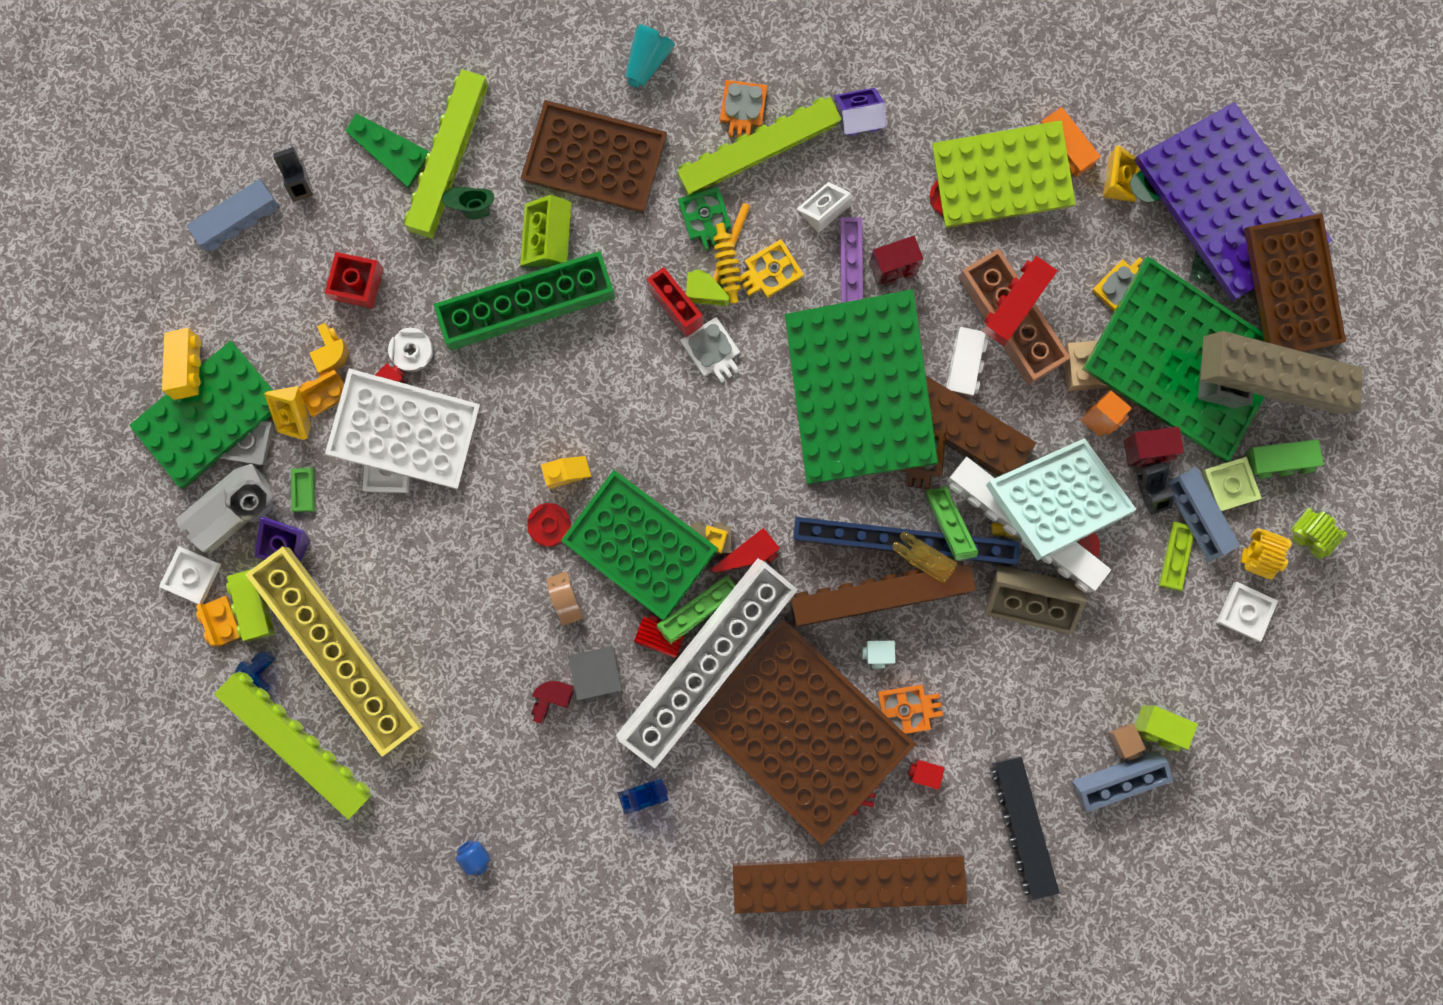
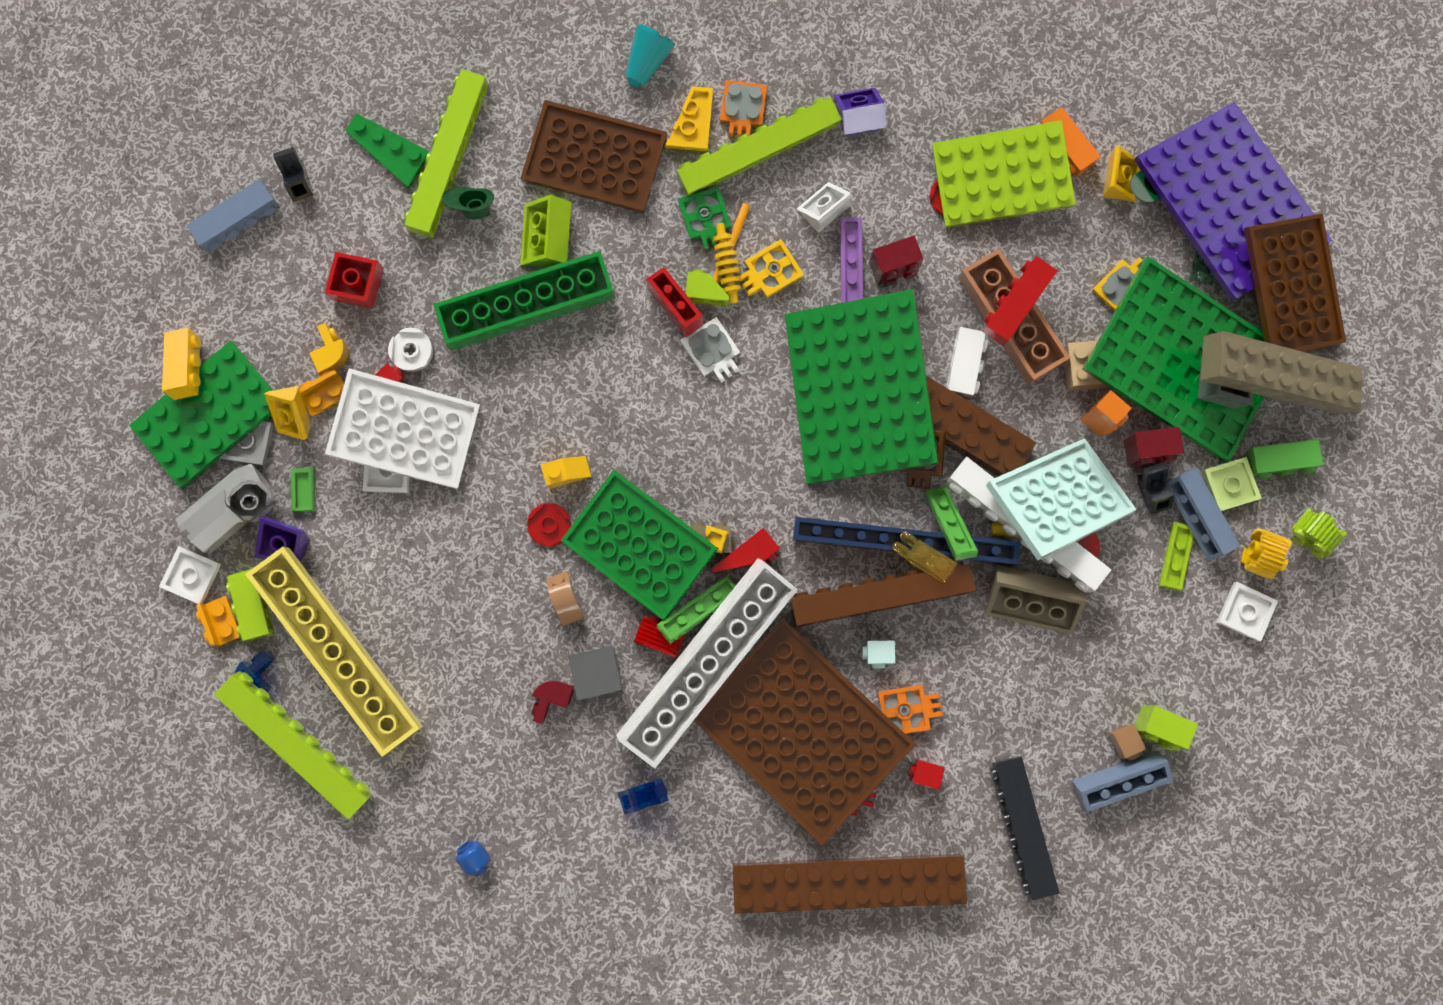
none -> yellow wing [665,87,713,152]

